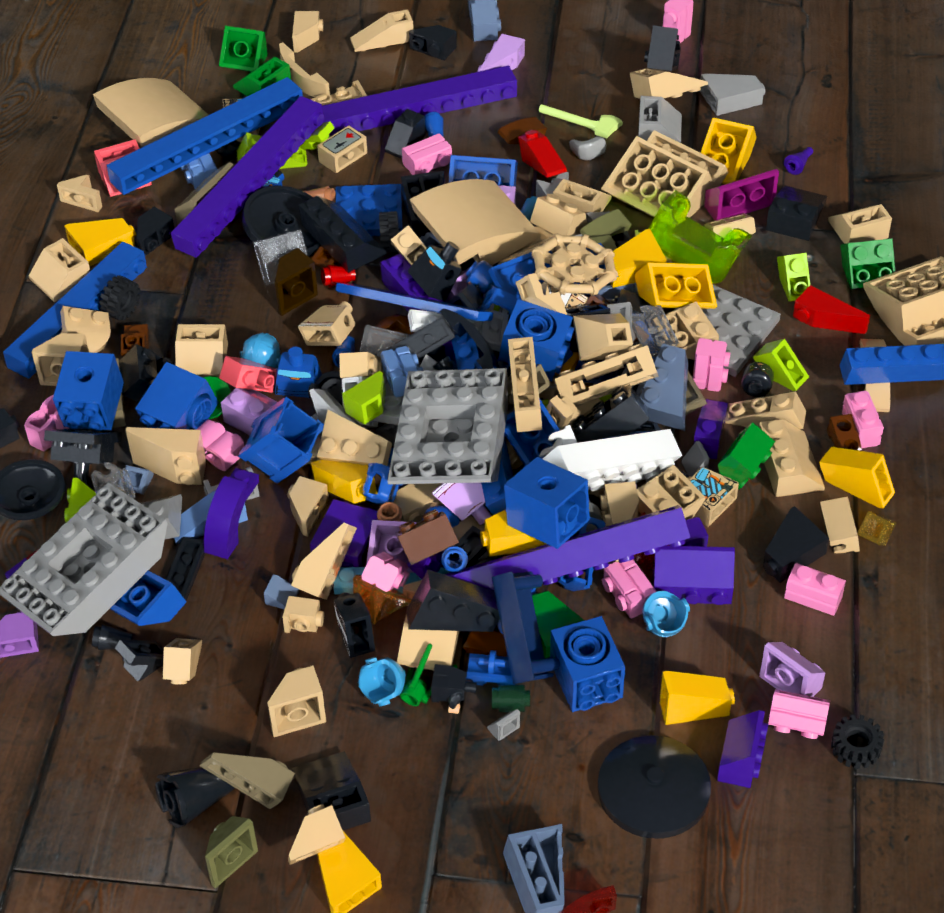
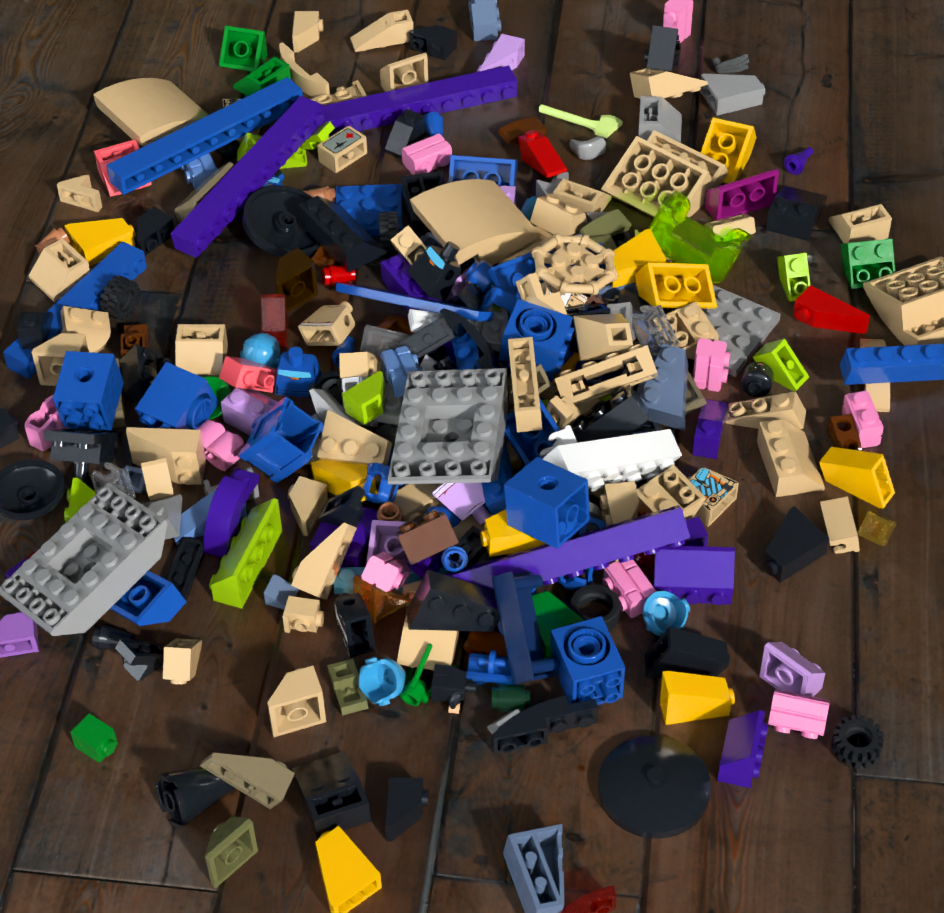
clear slope [253,230,307,286] -> none
tan slope [288,804,345,865] -> none
light grey slope [682,441,709,476] -> none
green slope [718,422,775,490] -> none
bright pink brick [784,563,846,616] -> none
none -> black slope [17,312,53,349]
none -> nougat cone [35,227,70,254]
none -> green brick [70,713,118,763]
none -> tan slope [141,458,174,501]
none -> lime slope [209,498,282,609]
none -> clear red slope [261,294,289,347]
none -> black slope [318,485,366,528]
none -> olive slope [327,659,368,716]
none -> tan slope [380,52,428,92]
none -> black slope [385,777,429,842]
none -> black slope [492,695,598,754]
none -> black tyre [570,584,620,632]
none -> black slope [645,627,730,678]
none -> dark grey piece [712,54,749,74]

